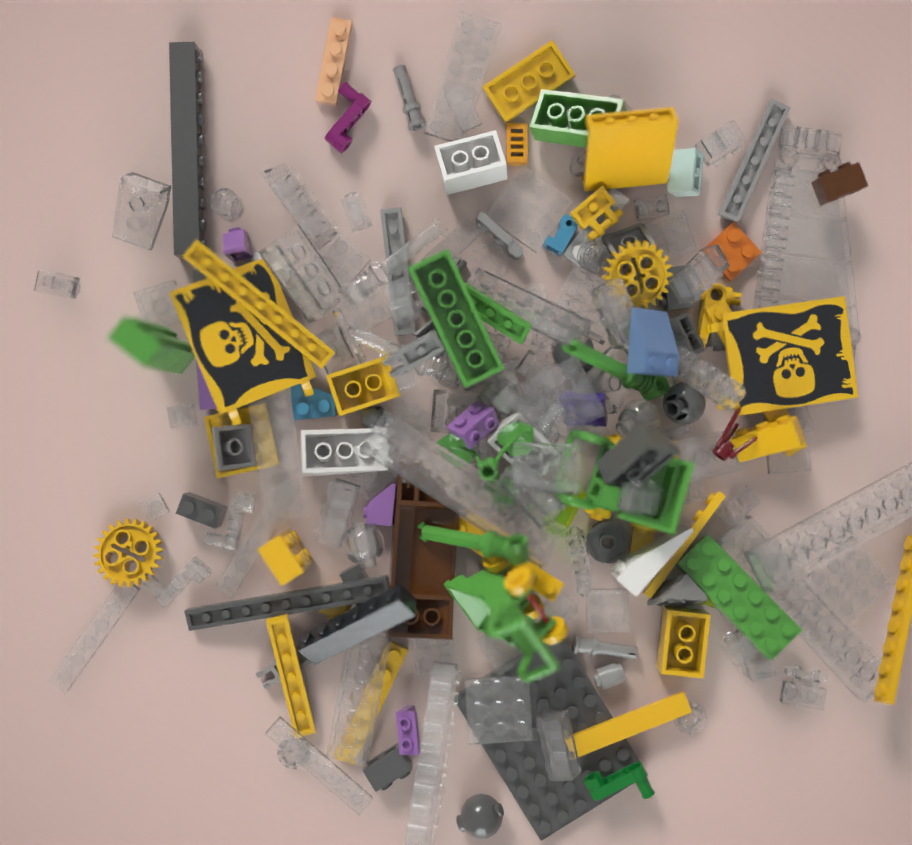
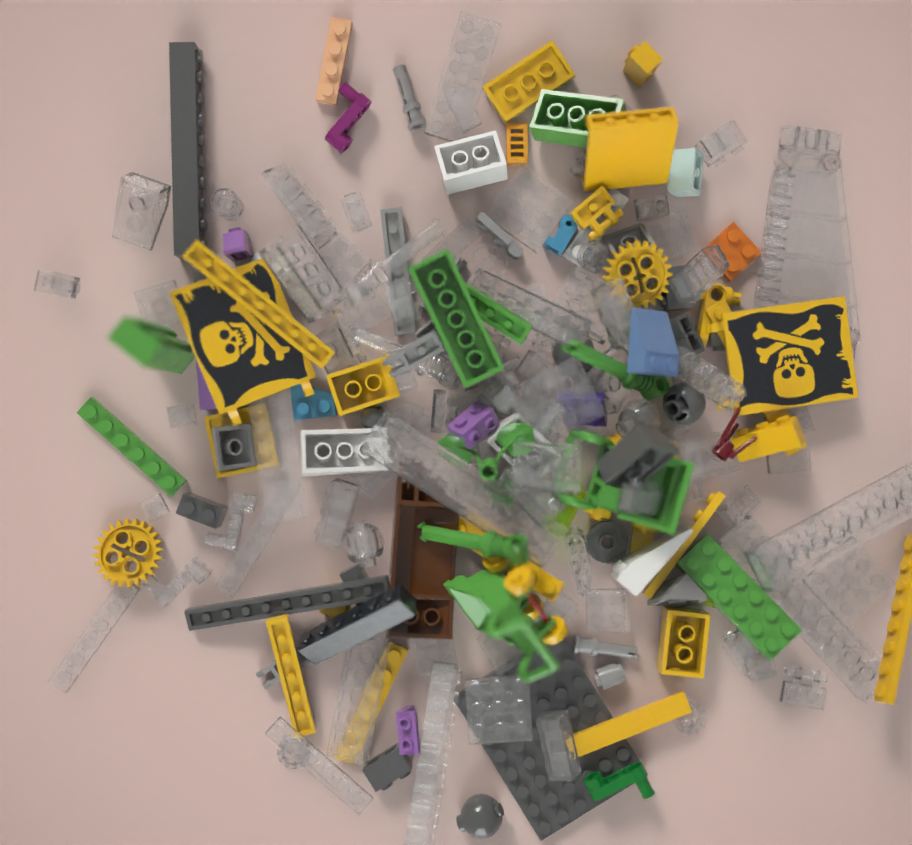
yellow brick [257,528,313,586] -> none
medium lavender slope [363,482,397,526] -> none
light grey plate [718,99,791,224] -> none
reddish brown brick [811,161,868,206] -> none
none -> bright green plate [77,397,187,496]
none -> yellow brick [622,41,663,88]

